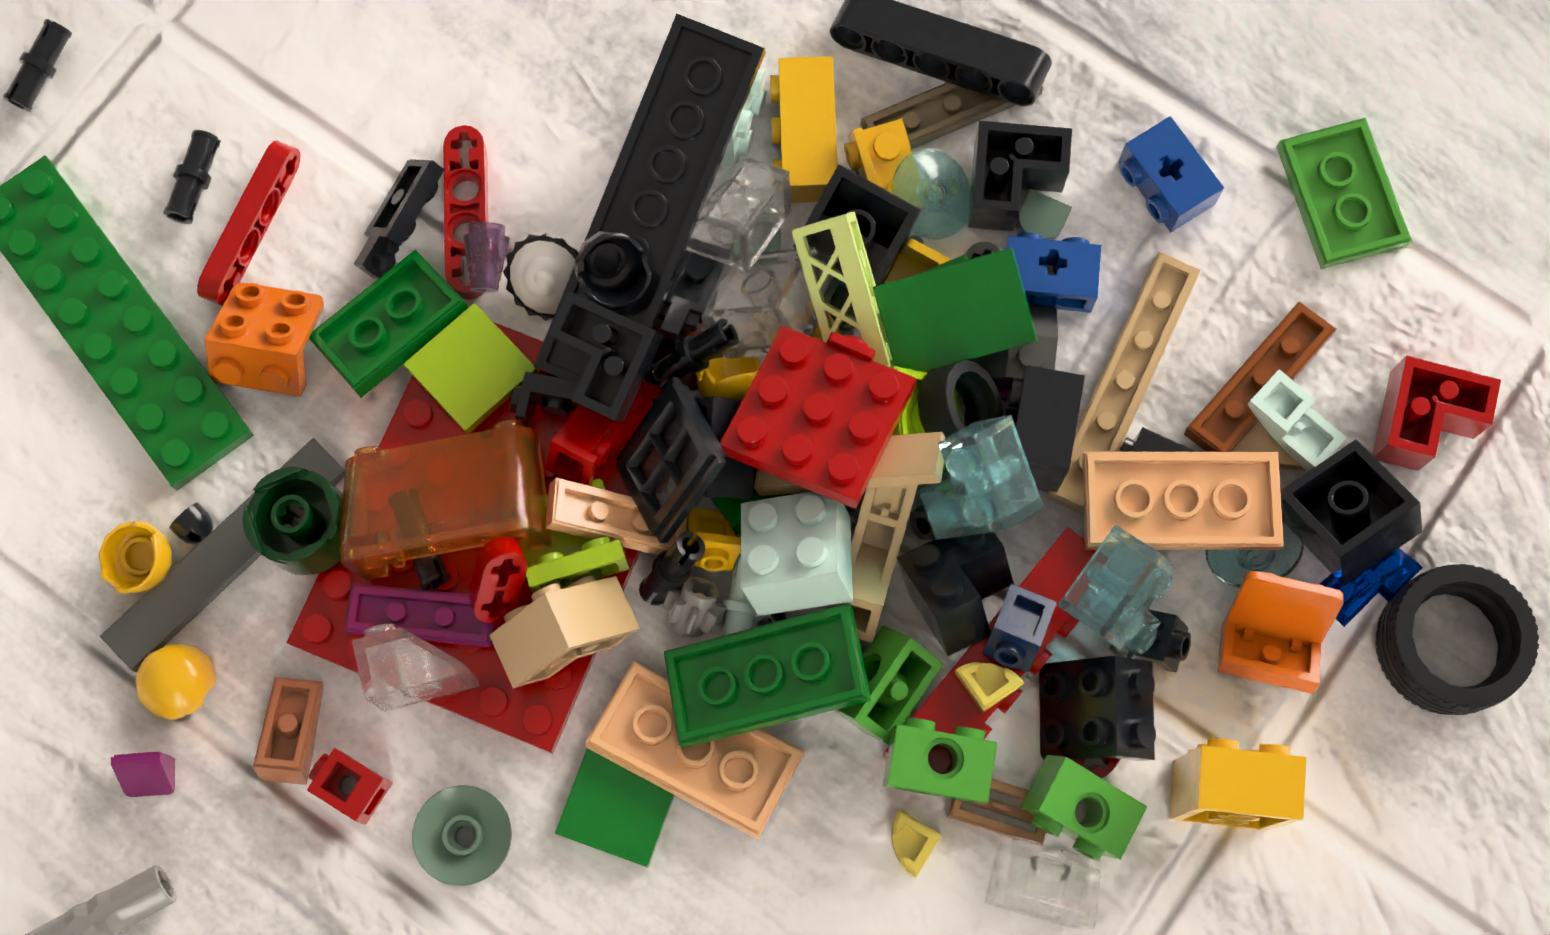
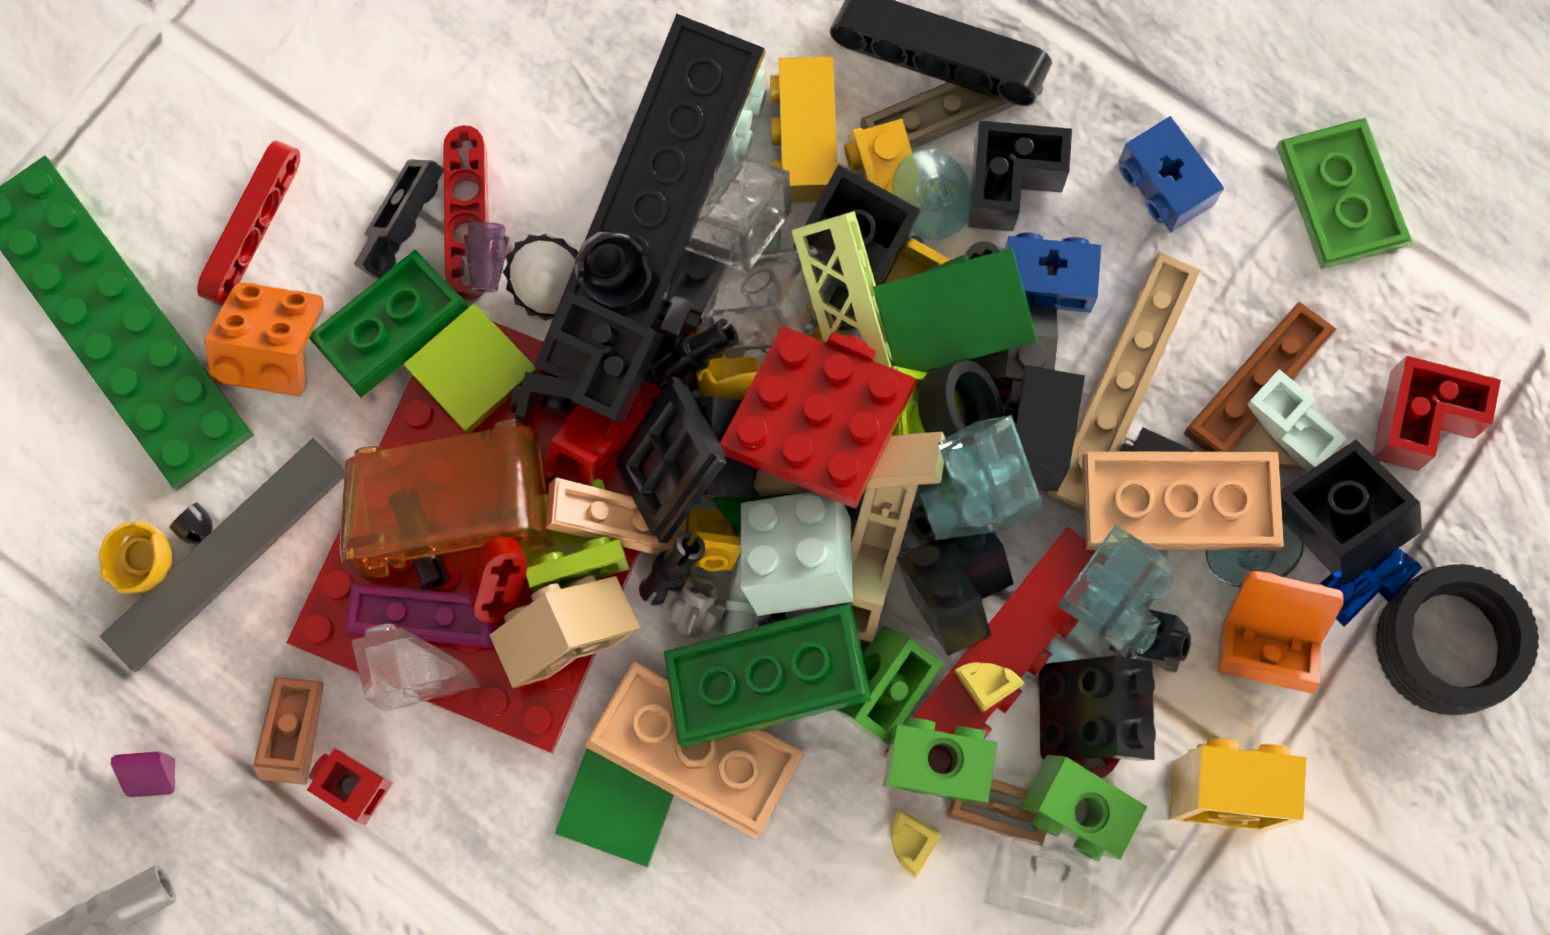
black pin [3,19,72,112] -> none
yellow hair [135,643,216,720] -> none
black pin [163,130,221,224] -> none
dark green brick [242,466,356,575] -> none
sand green dish [412,785,512,886] -> none
dark blue bracket [983,583,1057,672] -> none
sand green tile [1017,188,1072,240] -> none

